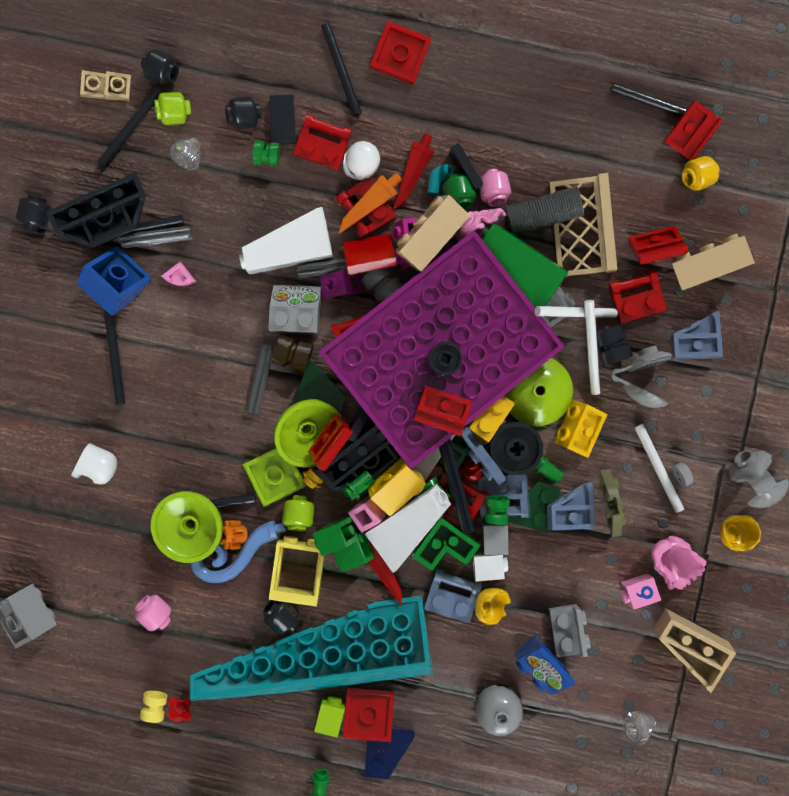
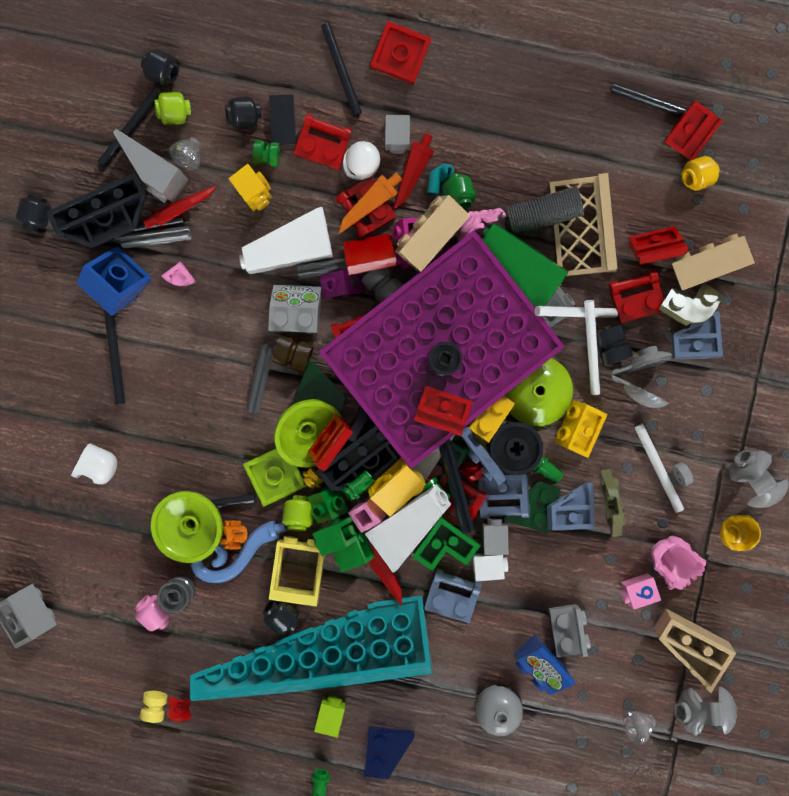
tan slope [80,70,131,100] -> none
red tile [343,688,395,742] -> none
black tile [448,143,483,193] -> none
yellow hair [475,588,511,625] -> none
bright pink head [479,169,512,207] -> none
green wheel [484,495,510,525] -> none
none -> light grey slope [113,129,189,203]
none -> red bar [142,185,217,229]
none -> dark grey wheel [157,575,196,613]
none -> yellow brick [228,164,272,212]
none -> green brick [307,488,349,525]
none -> light grey brick [385,115,410,154]
none -> plate [658,283,724,325]
none -> light grey animal [674,686,737,736]

